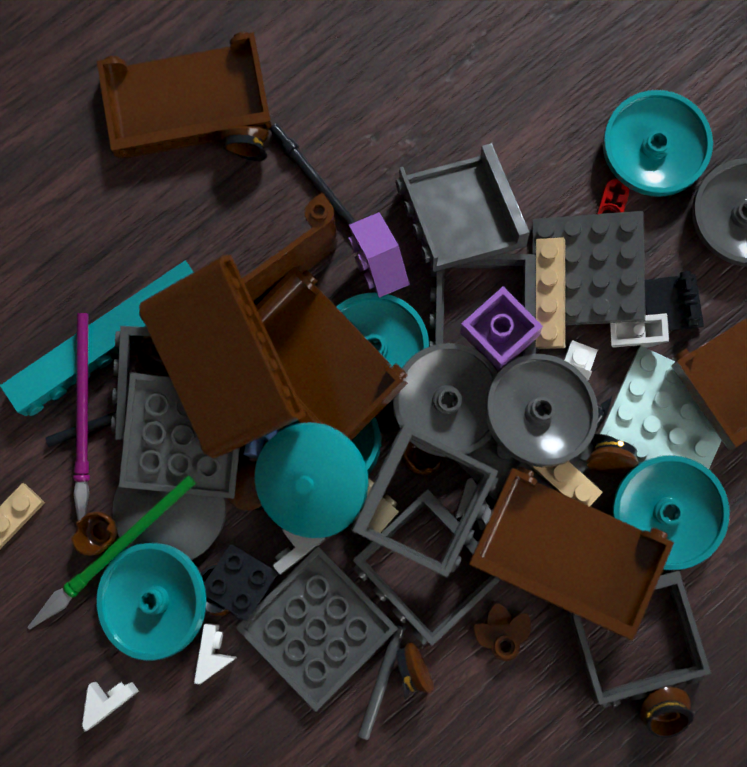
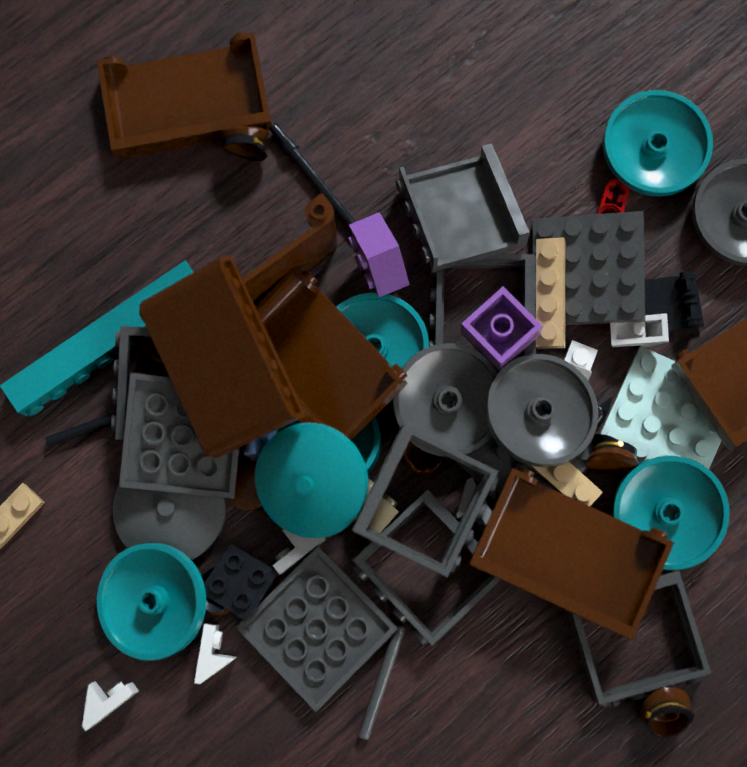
green piece [28,475,196,629] -> none
reddish brown hair [71,512,117,556] -> none
magenta piece [73,313,90,521] -> none
reddish brown piece [397,642,434,700] -> none
reddish brown plate [474,603,531,661] -> none

